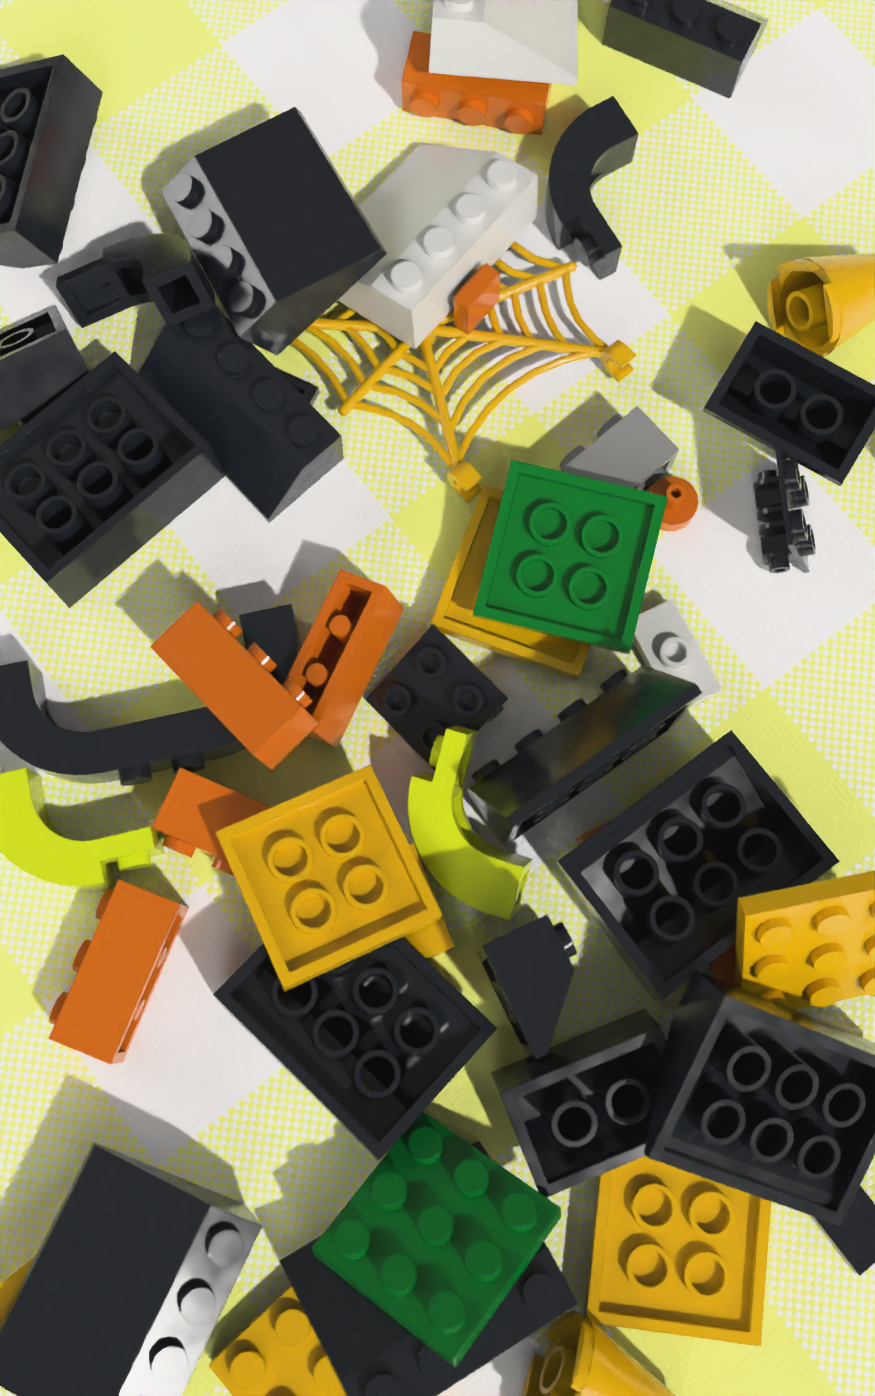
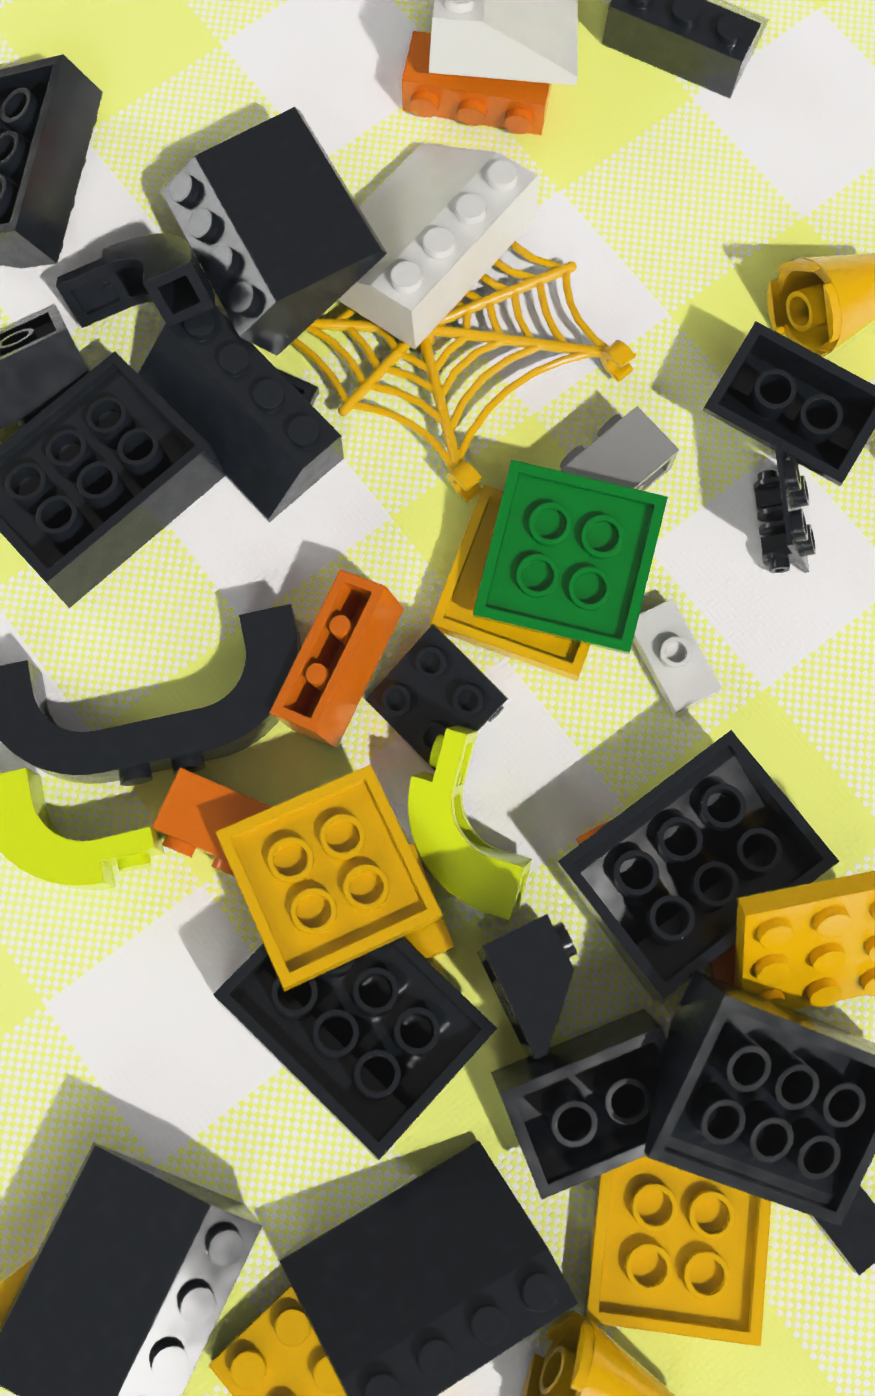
orange brick [48,879,189,1065] -> none
orange brick [150,601,319,770] -> none
green plate [312,1112,561,1368] -> none
orange tile [453,263,500,335] -> none
black slope [467,665,703,848] -> none
black arch [545,96,639,280] -> none
orange tile [649,476,698,532] -> none

